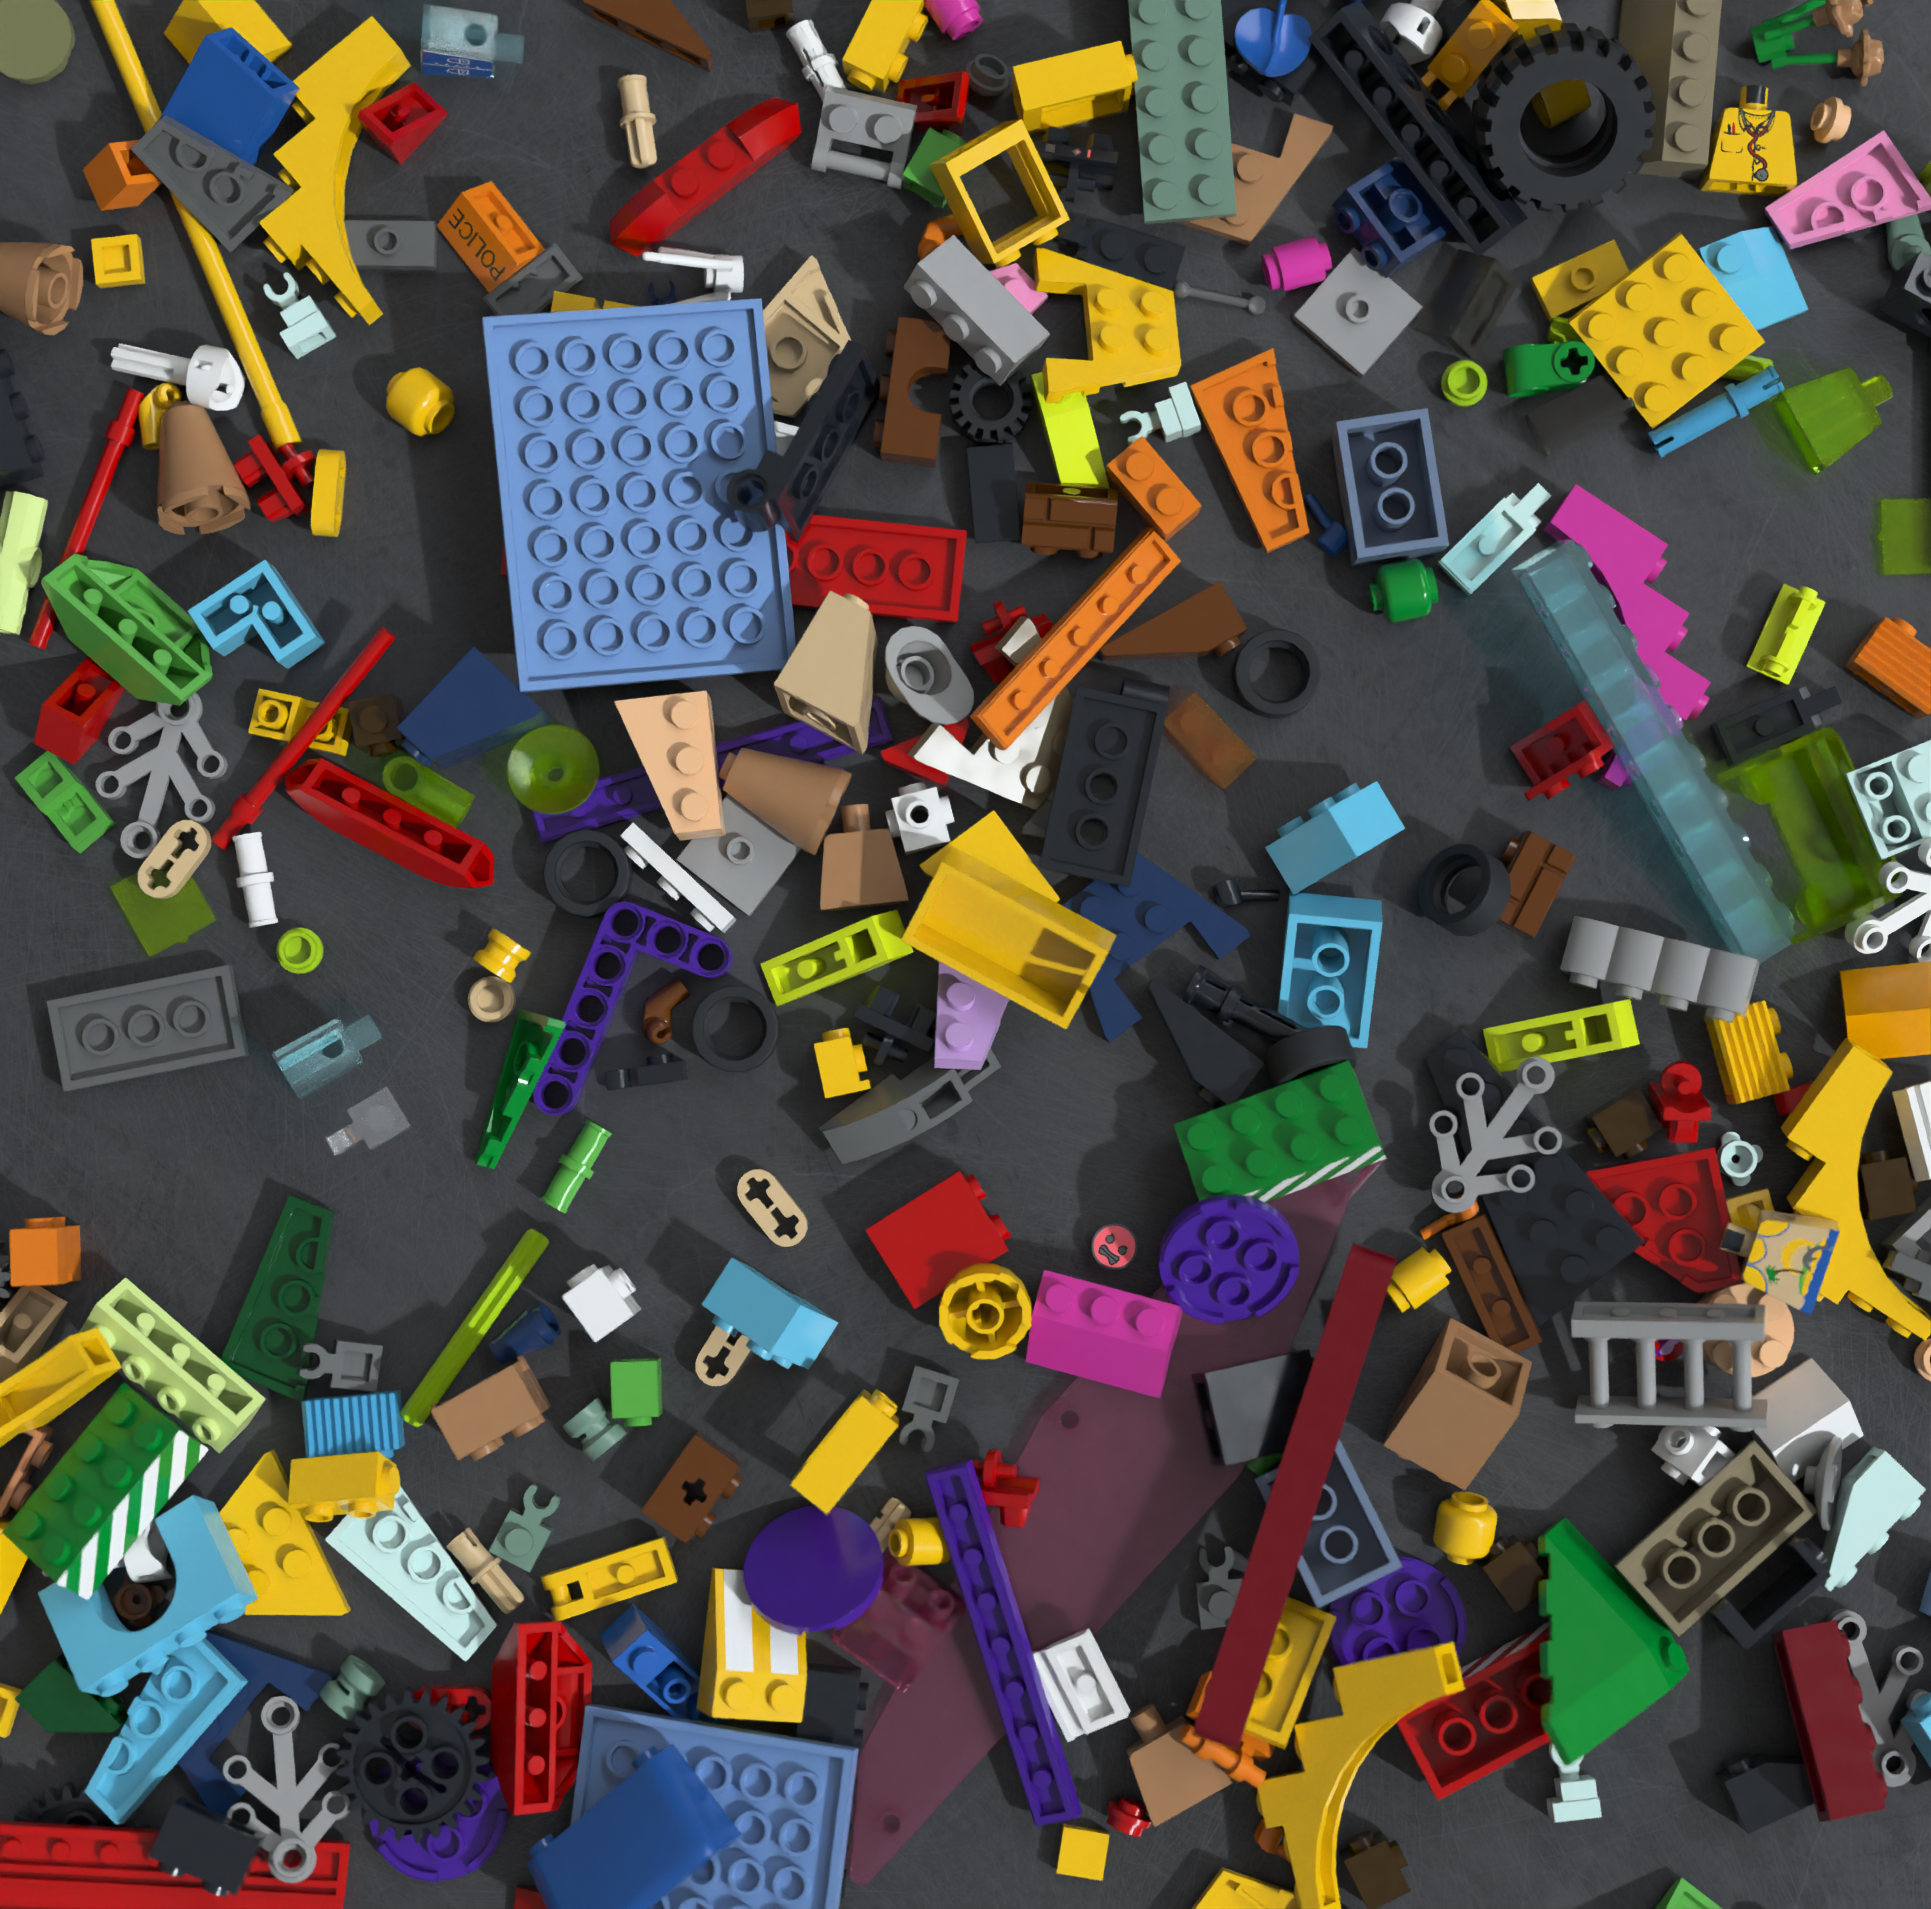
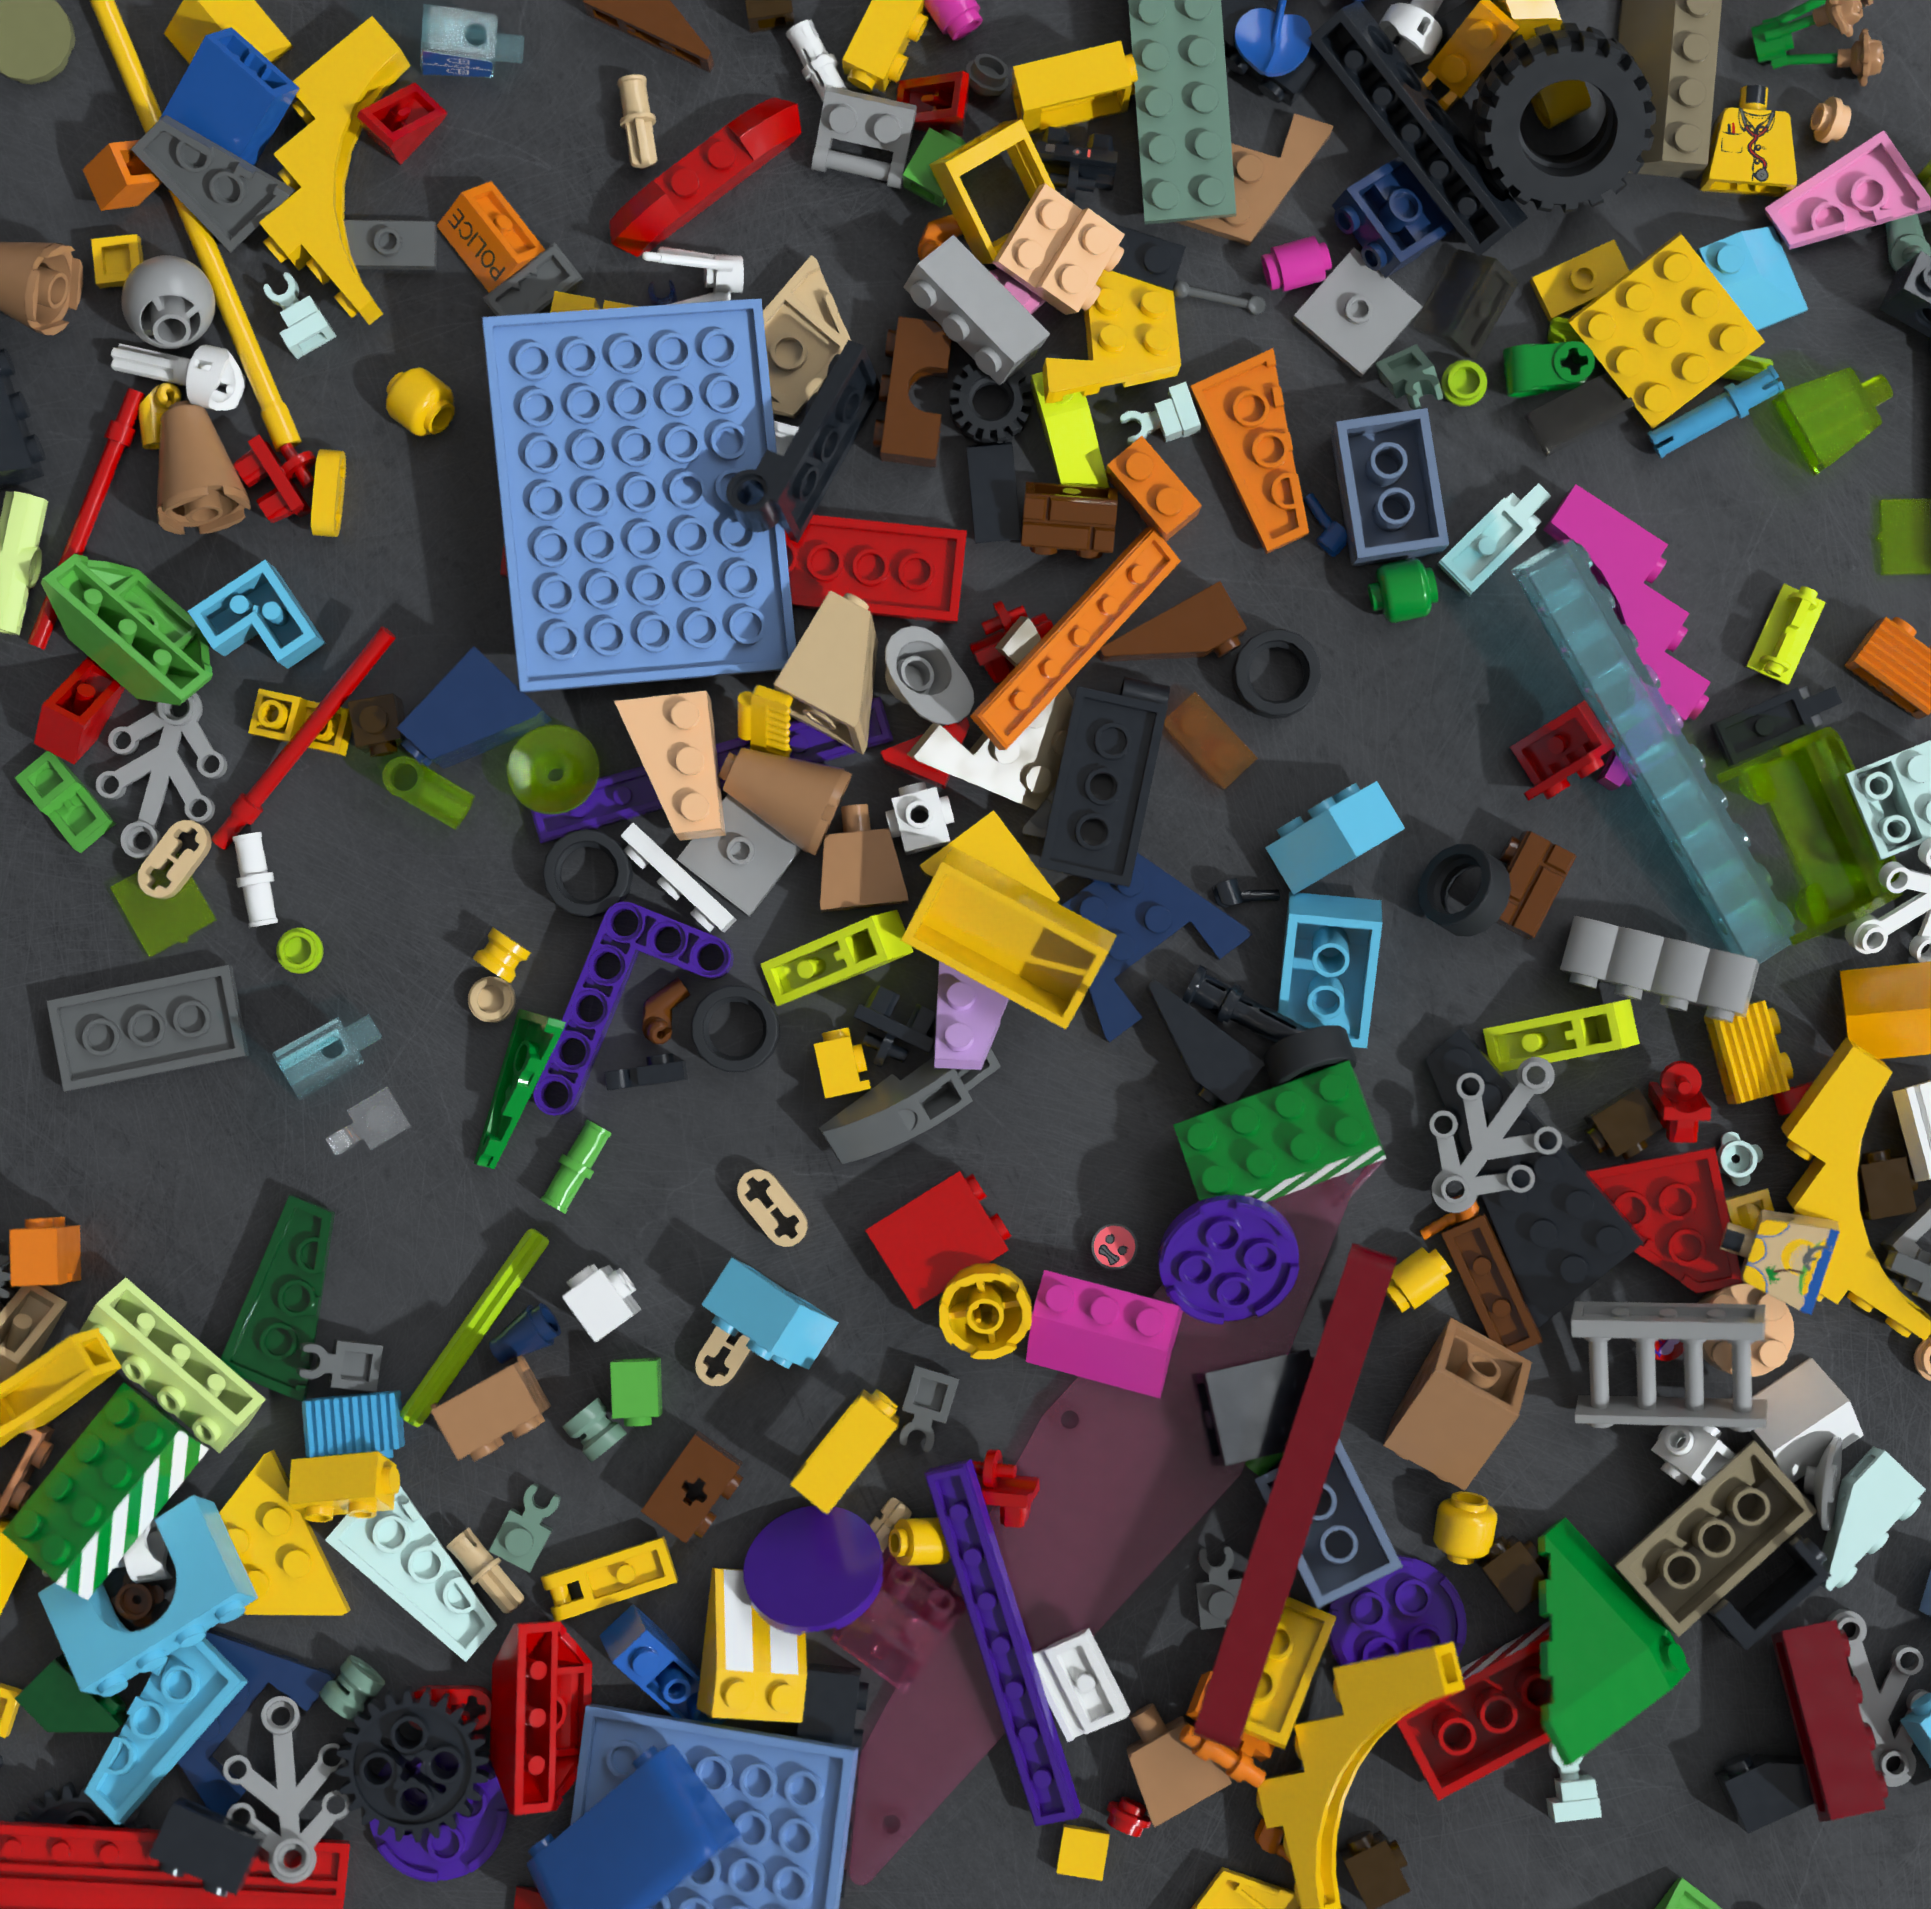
red brick [285,758,494,888] -> none
none -> light grey brick [121,255,215,349]
none -> yellow piece [737,685,793,757]
none -> light nougat plate [992,183,1125,315]
none -> sand green plate [1375,344,1443,410]

